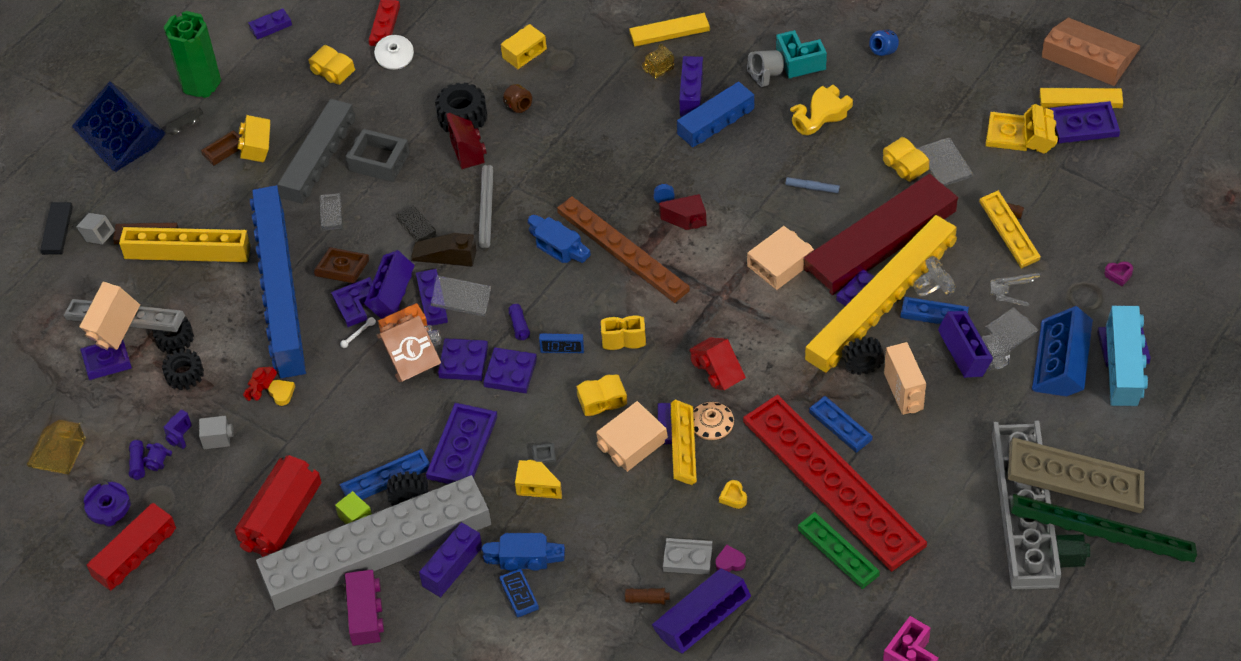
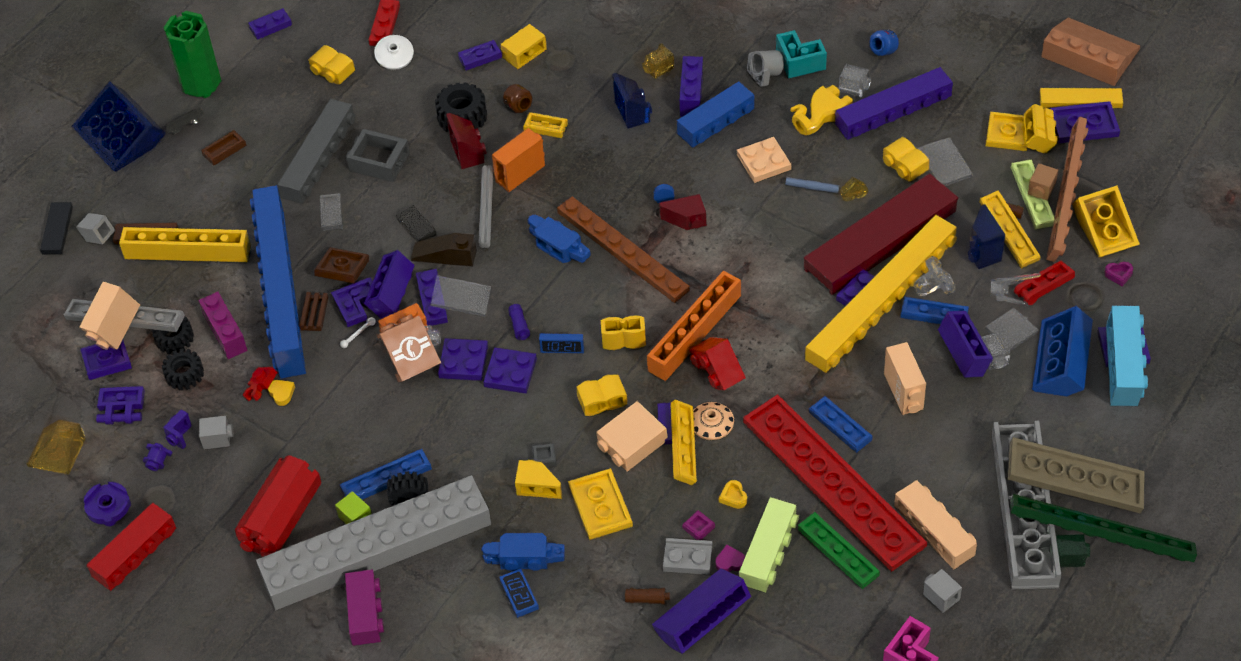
dark purple piece [129,440,145,480] -> none
yellow brick [238,115,270,162] -> none
dark purple brick [419,522,482,598] -> none
dark purple plate [426,403,498,484] -> none
yellow tile [629,13,710,47] -> none
light nougat brick [747,226,814,290] -> none
black tyre [842,337,885,375] -> none
none -> dark purple plate [96,386,145,425]
none -> magenta brick [198,292,248,359]
none -> reddish brown tile [299,292,329,331]
none -> dark purple plate [458,40,502,71]
none -> orange brick [492,128,545,192]
none -> yellow tile [523,112,568,138]
none -> yellow tile [568,468,633,540]
none -> clear blue slope [612,73,652,129]
none -> orange brick [647,270,741,381]
none -> magenta tile [682,510,715,540]
none -> light nougat plate [737,137,791,183]
none -> yellowish green brick [739,497,799,592]
none -> dark purple brick [835,67,953,140]
none -> clear brick [839,64,871,97]
none -> clear yellow tile [840,177,868,201]
none -> light nougat brick [894,480,977,570]
none -> light grey brick [923,569,962,613]
none -> clear blue slope [968,205,1005,269]
none -> yellowish green tile [1011,160,1054,229]
none -> red plate [1014,261,1075,305]
none -> medium nougat brick [1028,163,1058,201]
none -> nougat plate [1046,116,1088,262]
none -> yellow slope [1072,186,1139,258]

